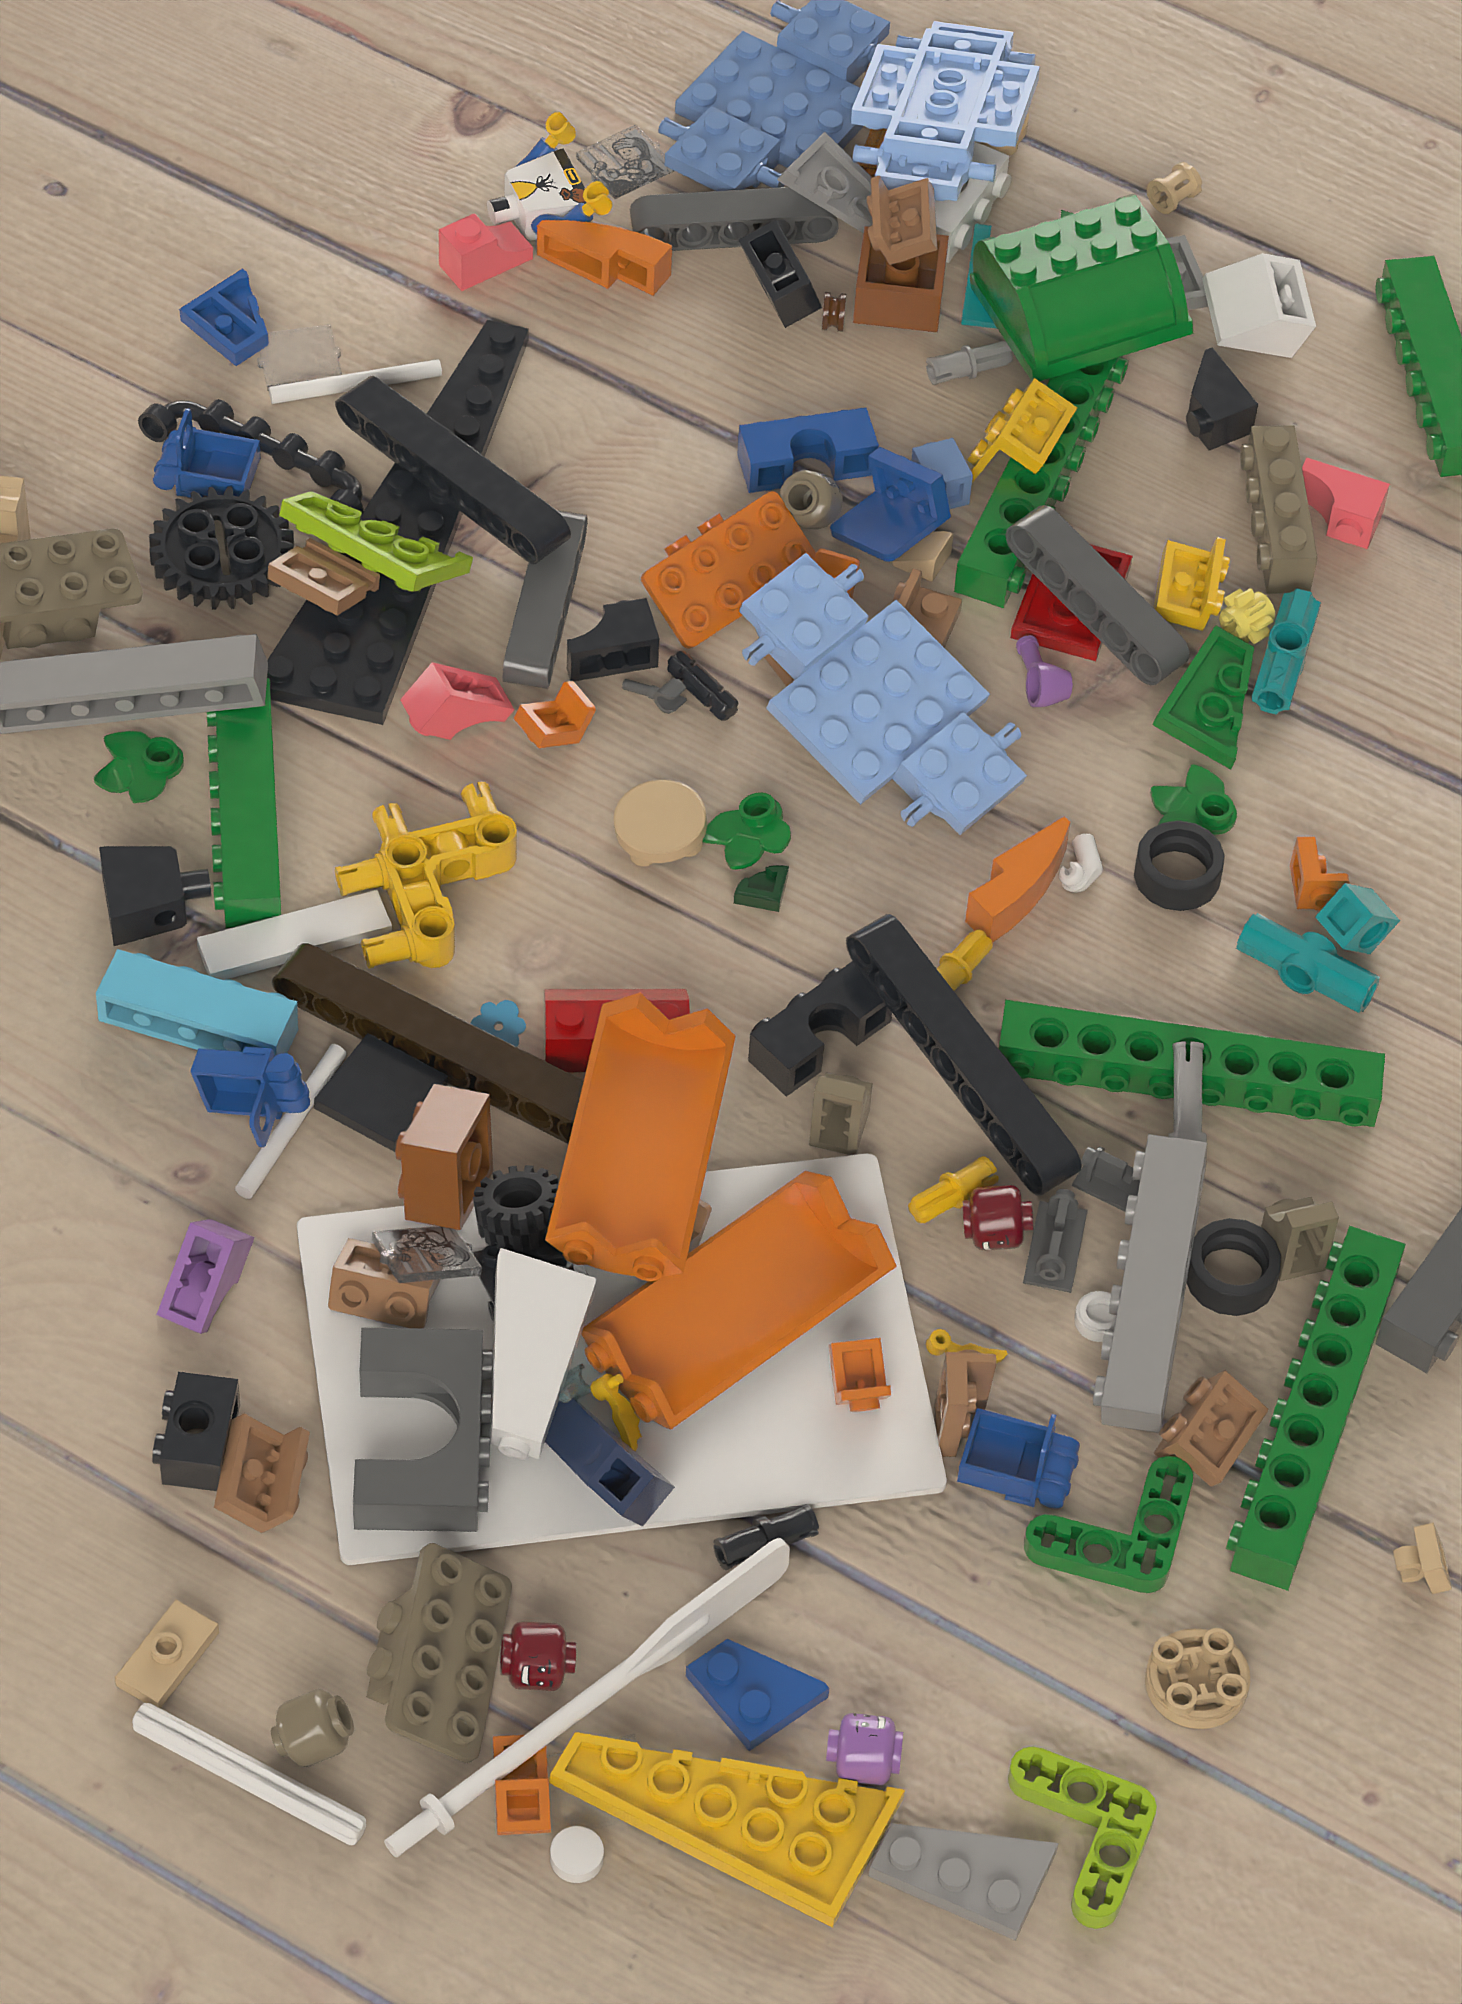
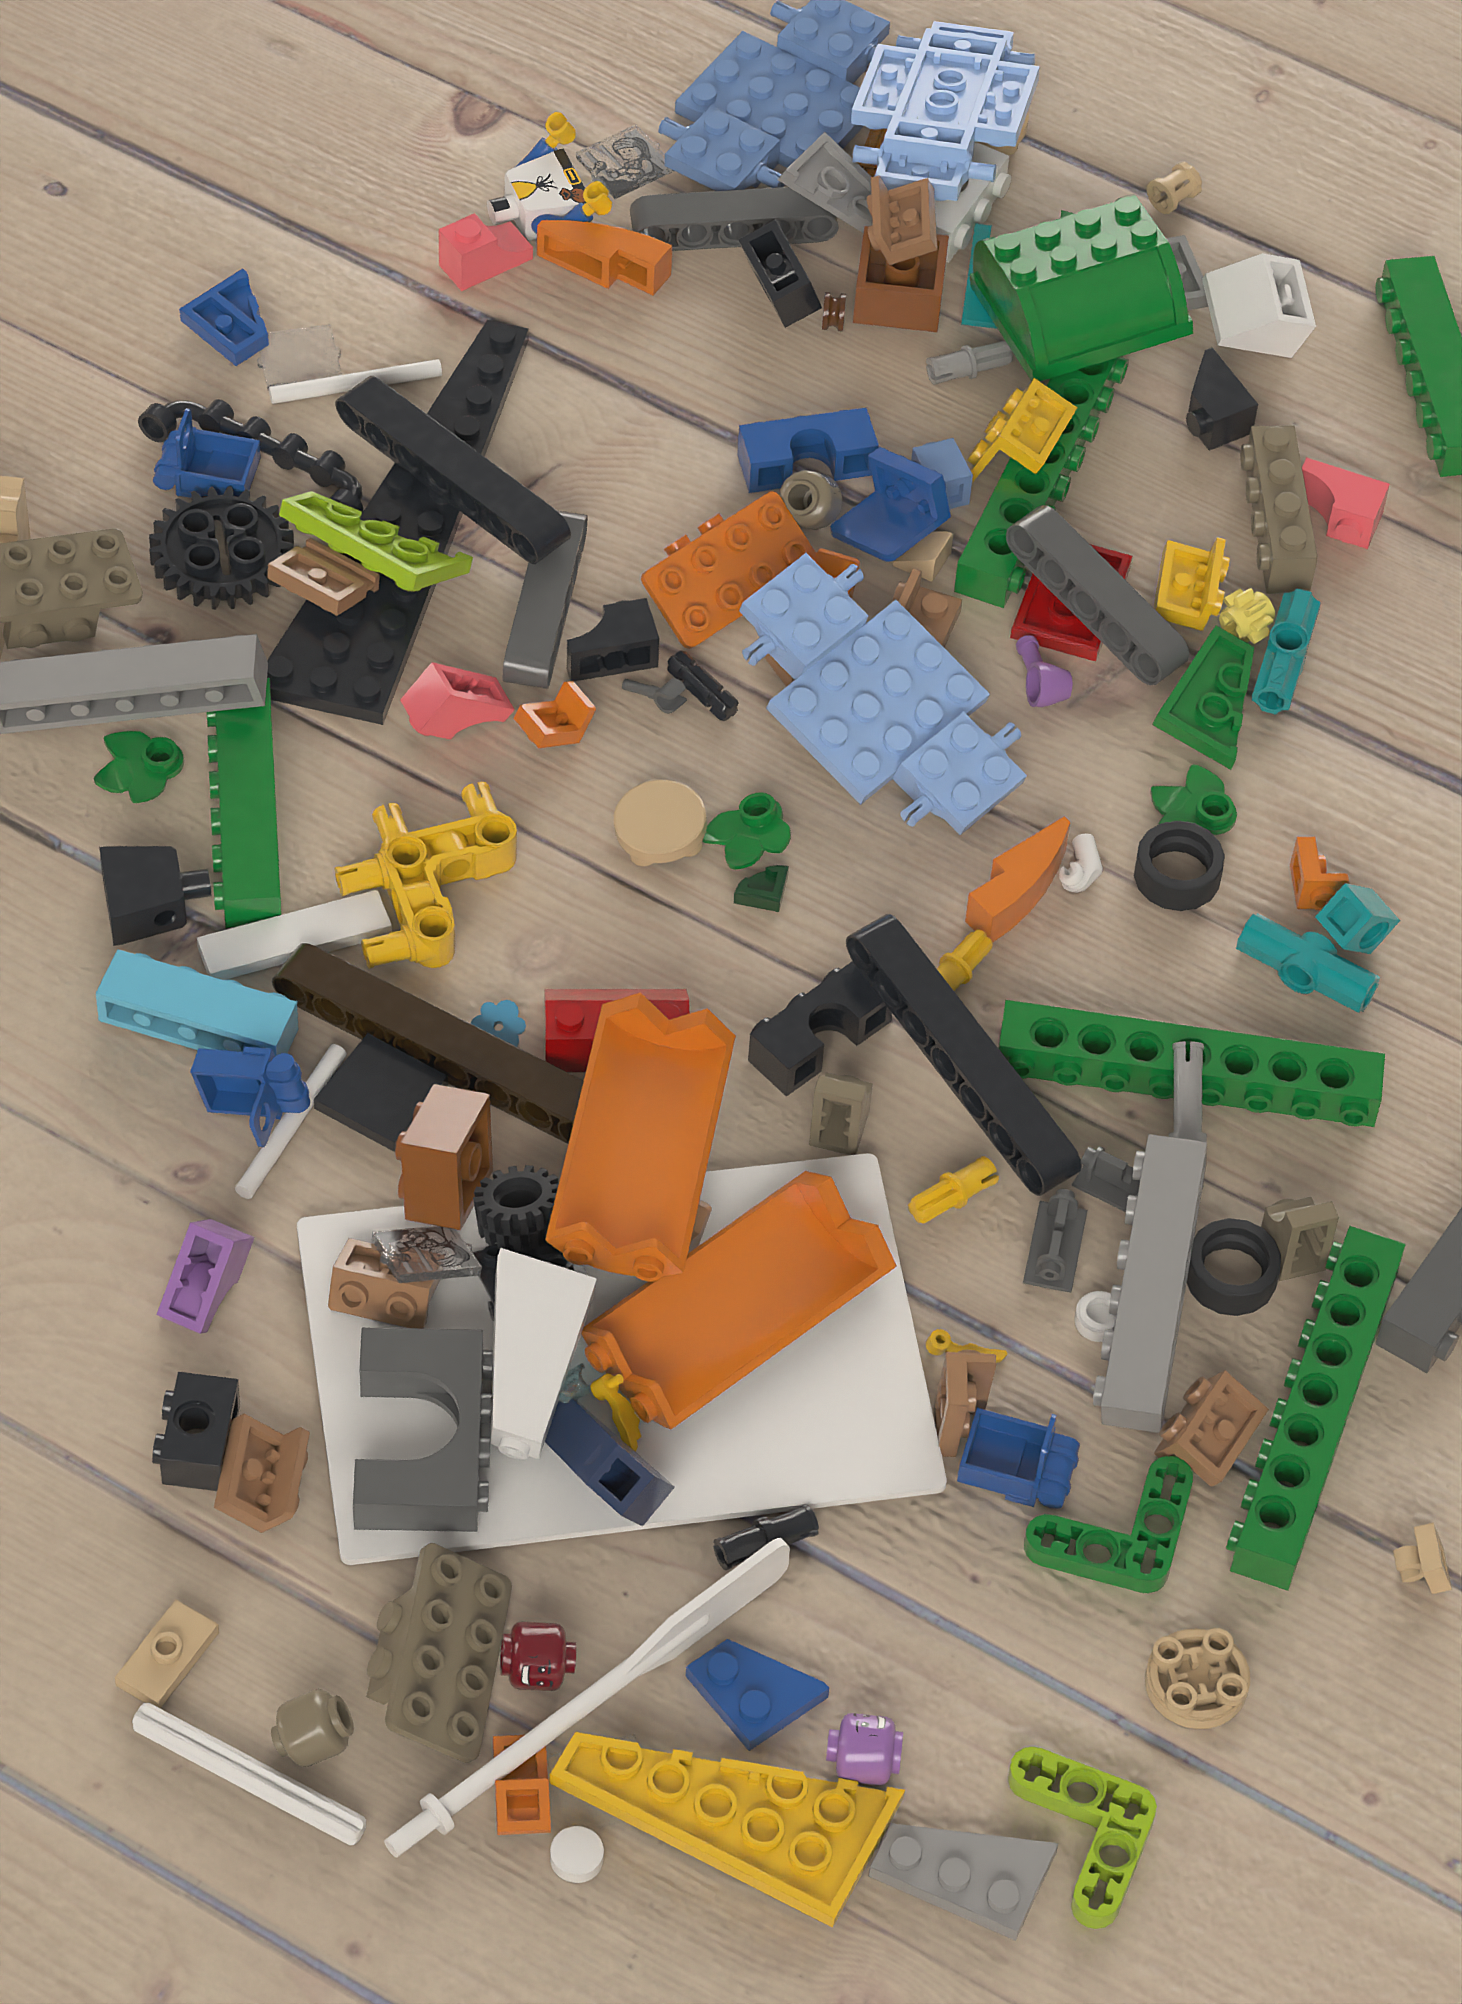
orange bracket [828,1338,891,1412] -> none
dark red head [963,1185,1034,1250] -> none

